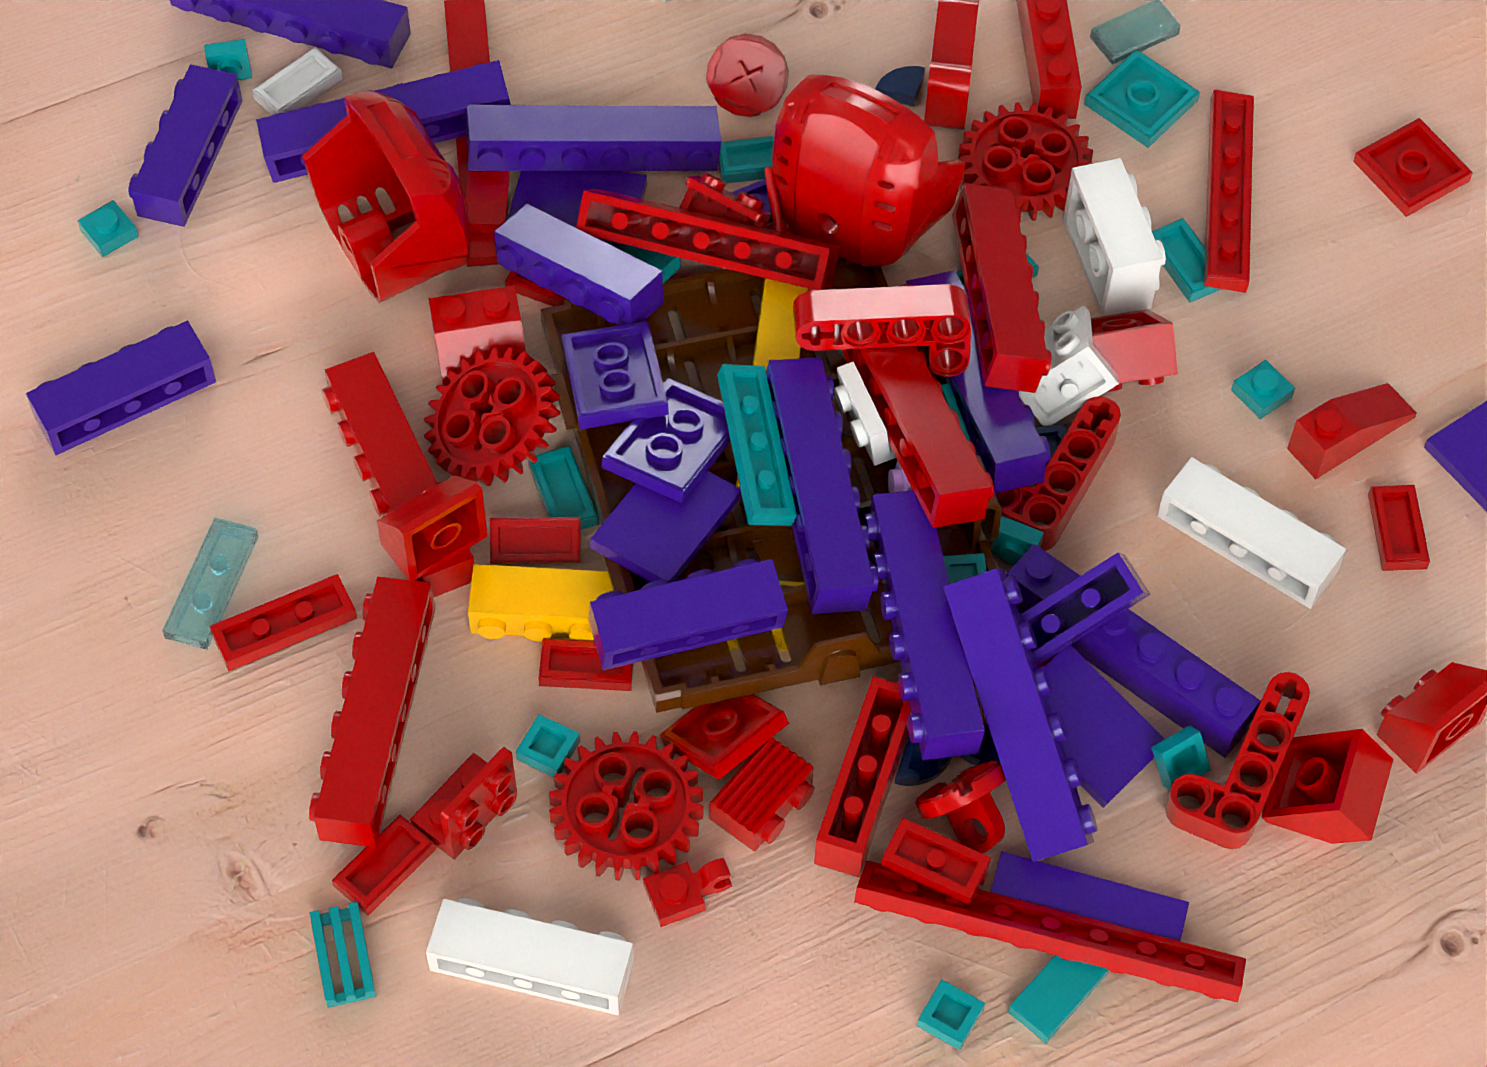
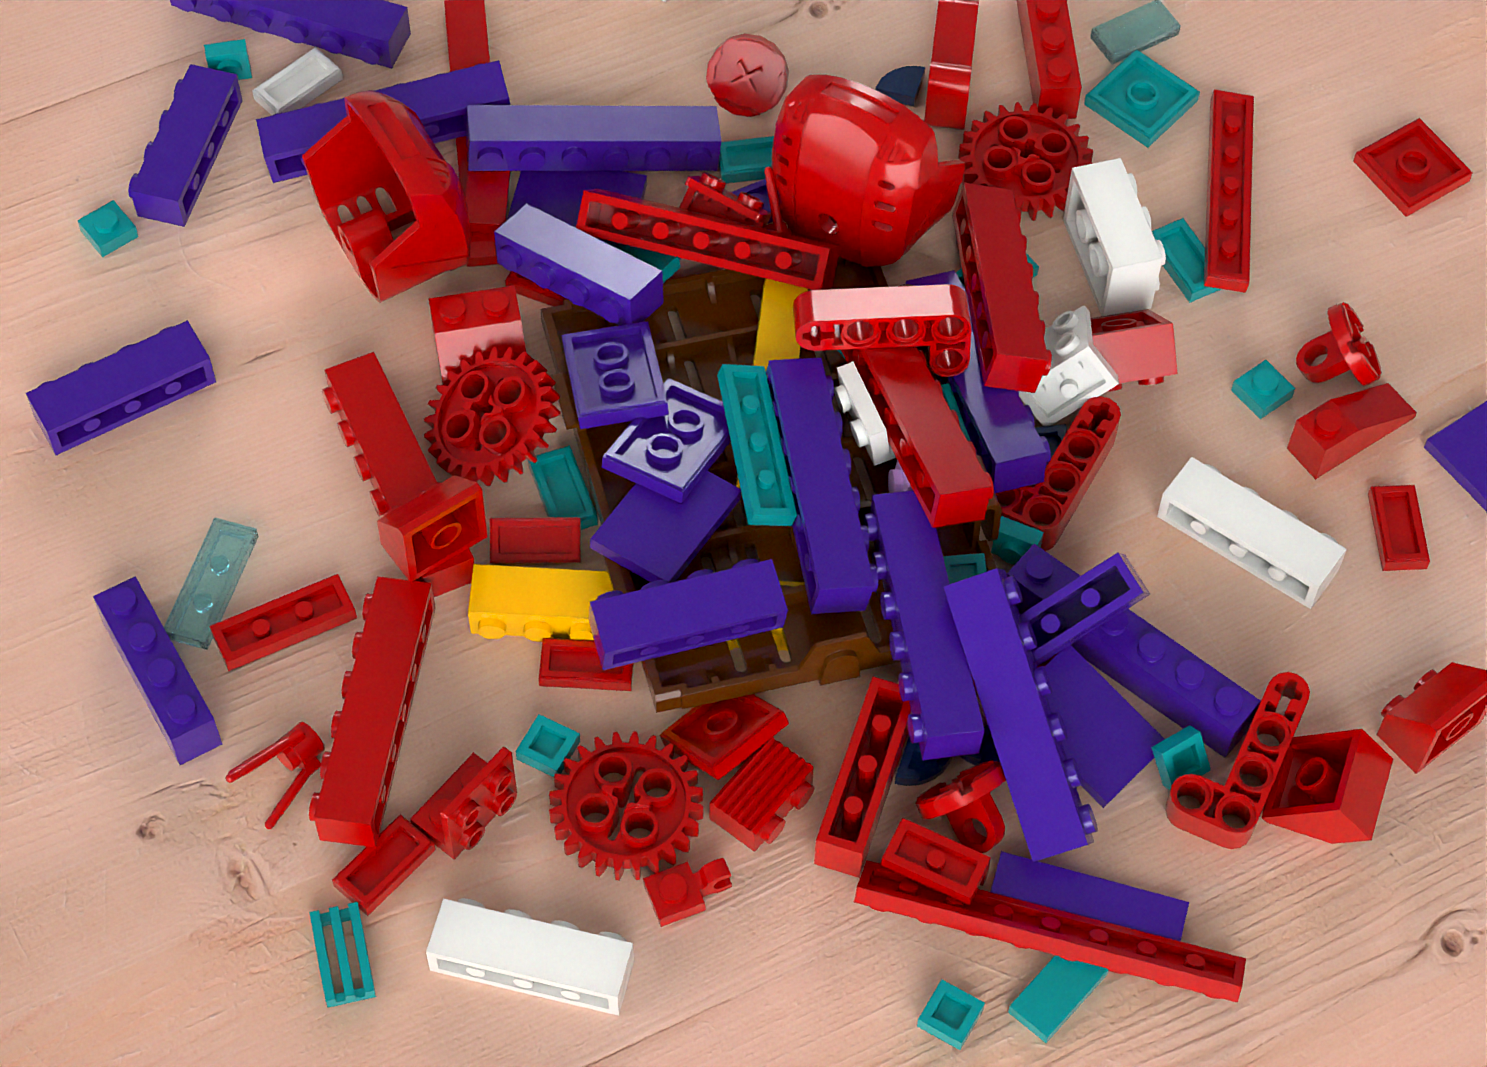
none -> dark purple brick [93,576,222,765]
none -> red plant [225,722,325,829]
none -> red tile [1296,302,1382,386]

